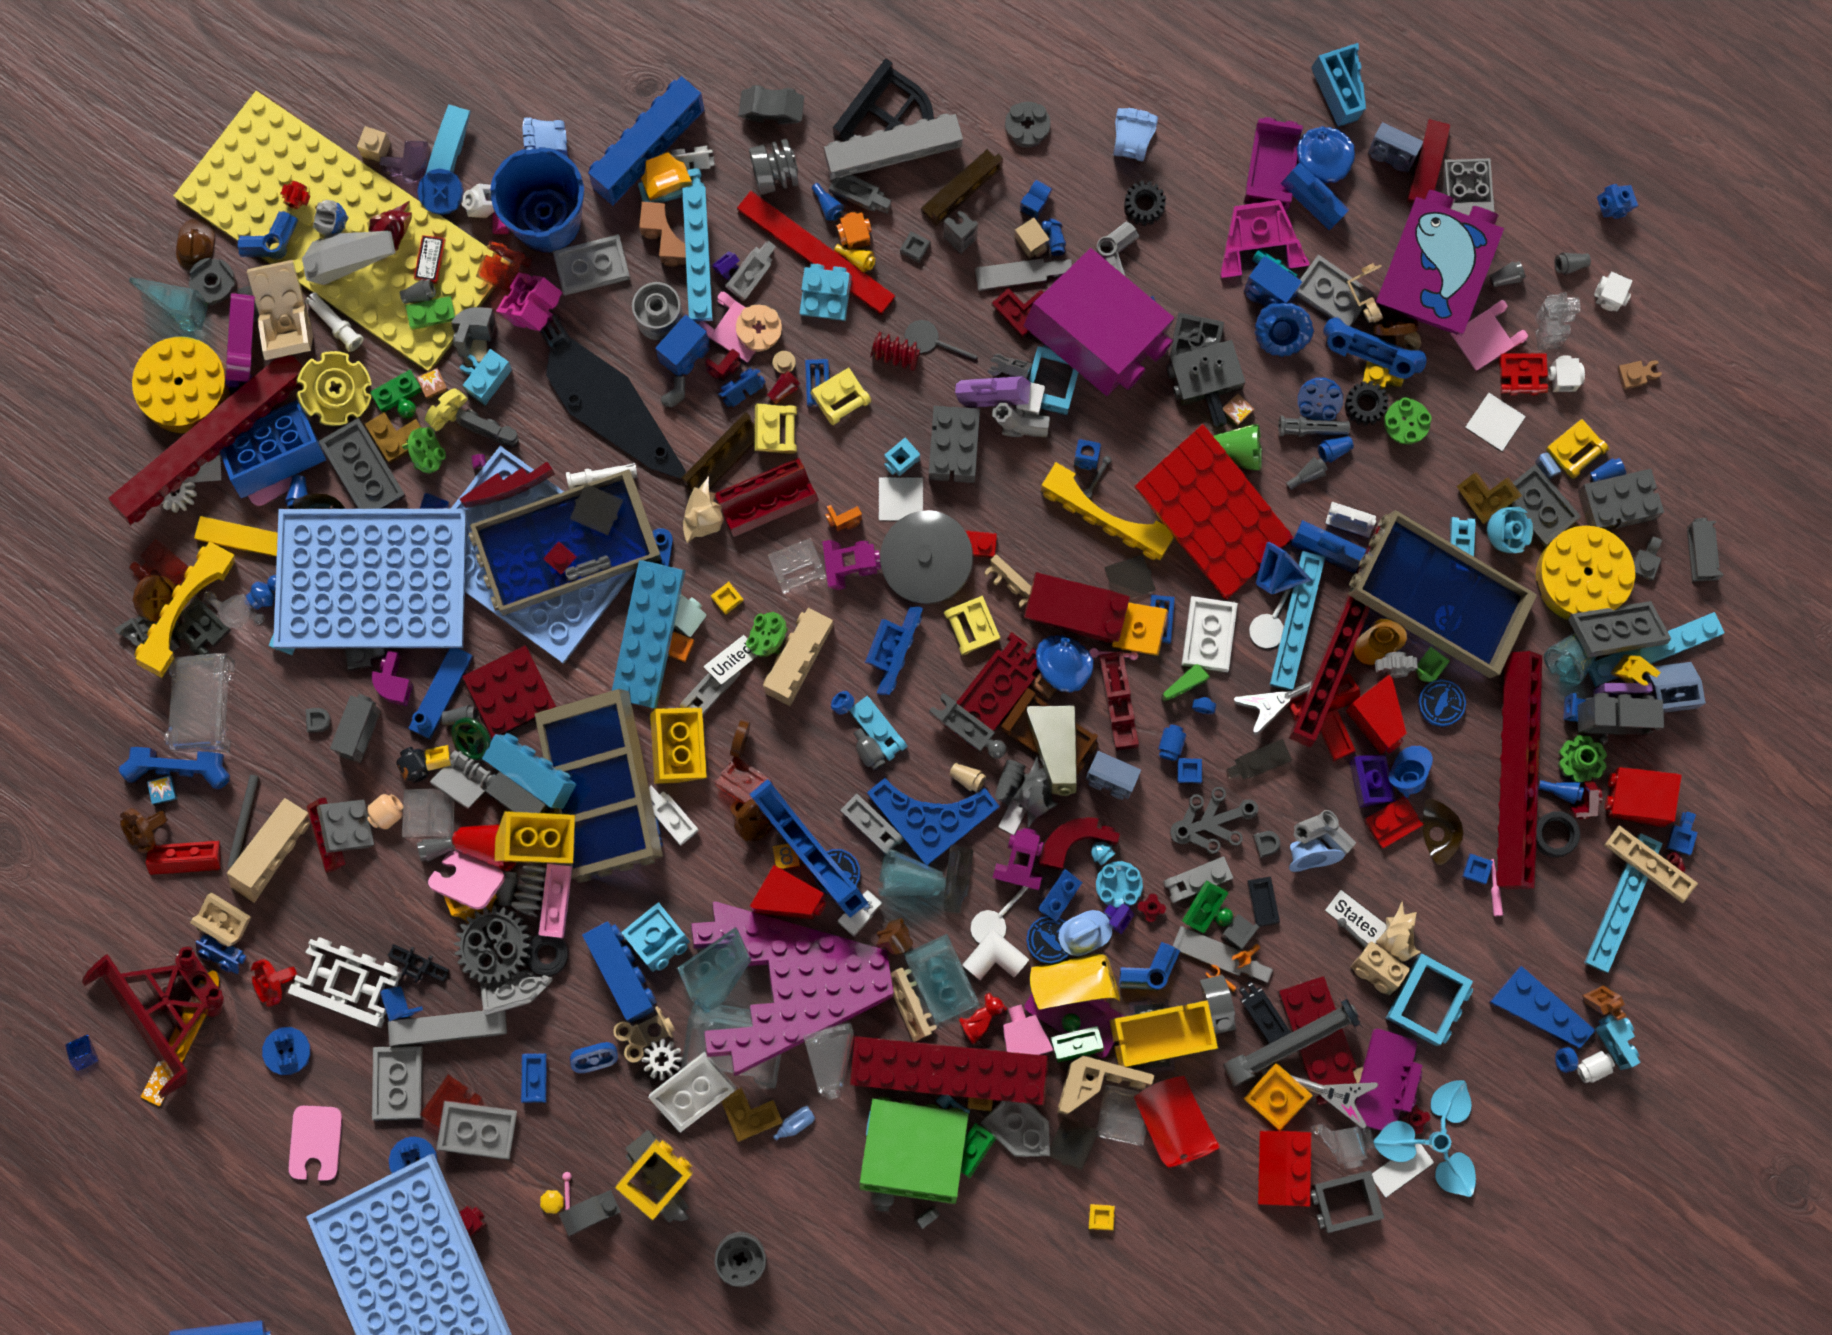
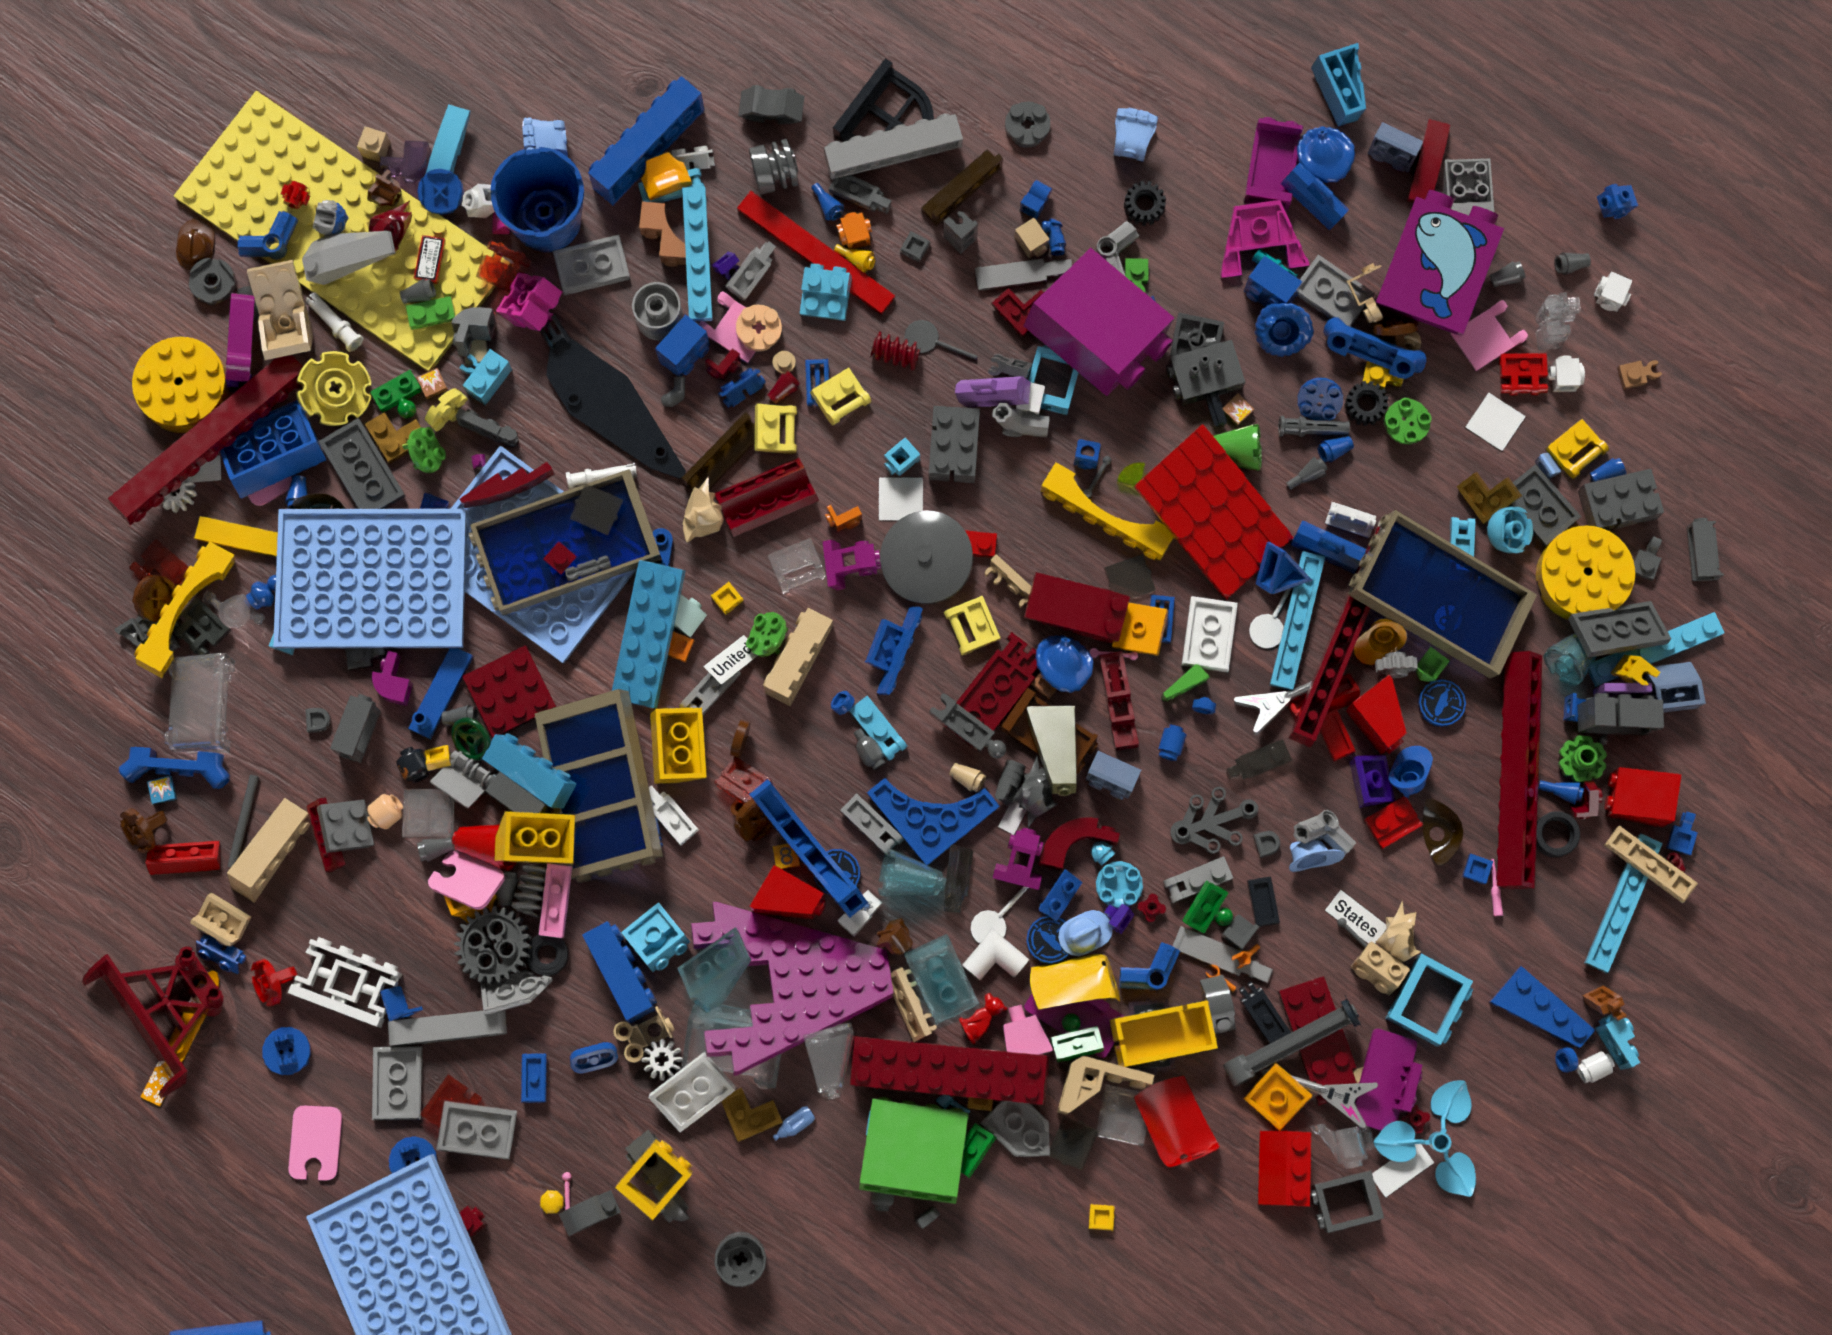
clear blue slope [65,1034,98,1071] -> none
clear light blue slope [129,277,208,332] -> none
black piece [387,944,450,983] -> none
blue plate [1177,758,1202,784] -> none
none -> reddish brown piece [367,169,402,207]
none -> clear neon green tile [1117,462,1145,486]
none -> bright green plate [1125,258,1148,292]

